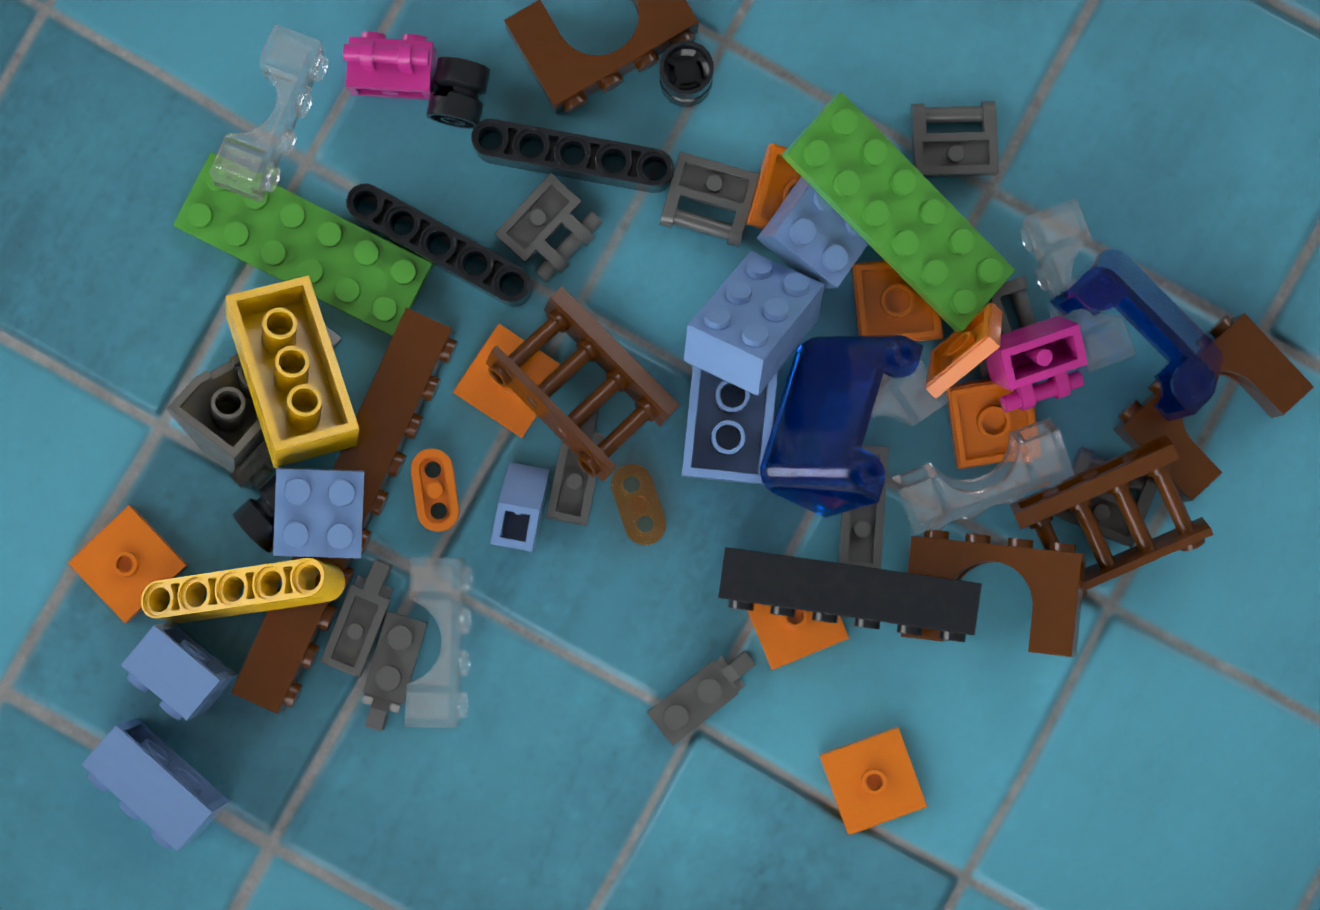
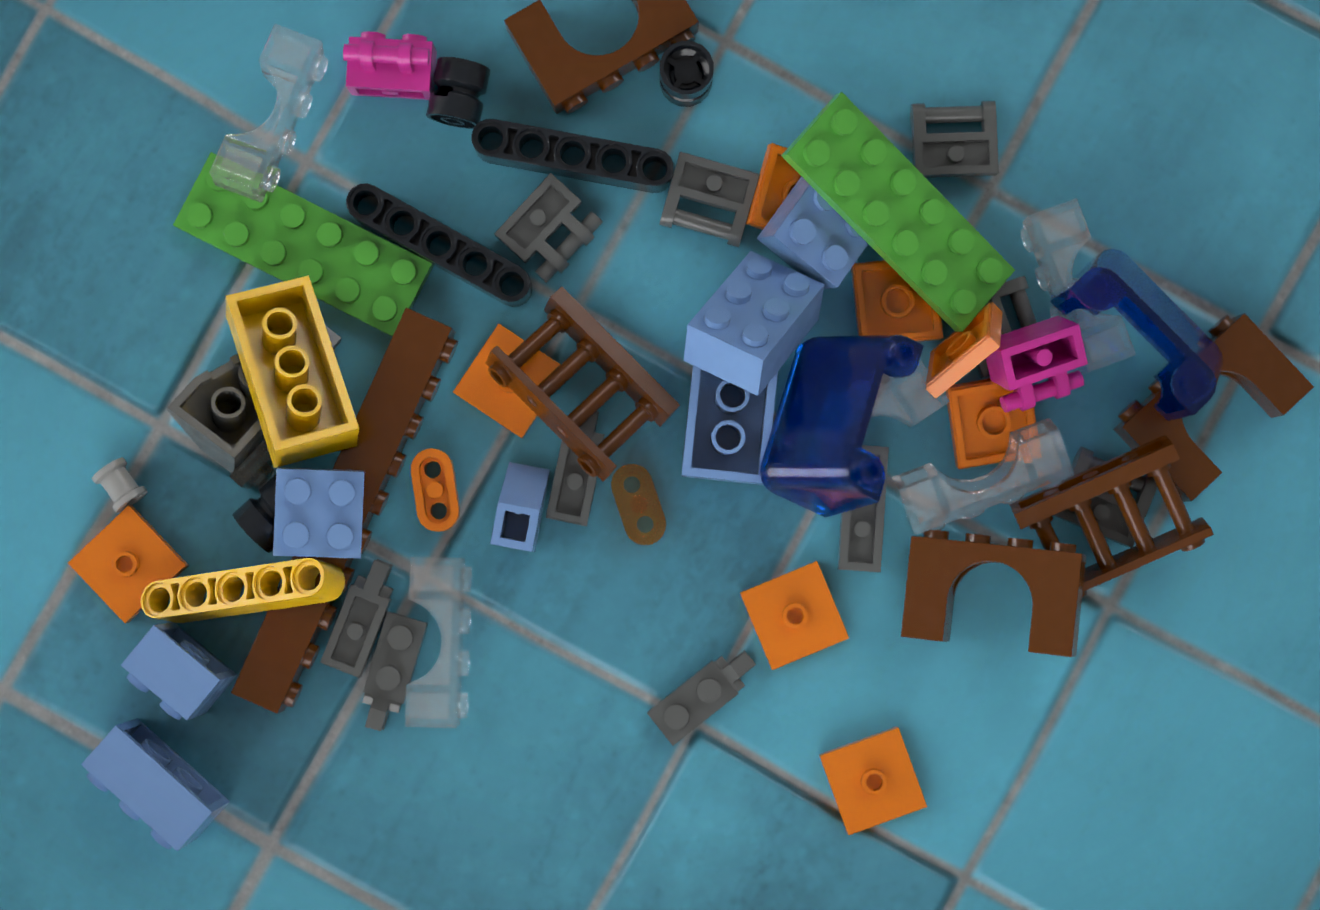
black brick [718,547,982,642] -> none
none -> light grey bush [92,457,148,513]

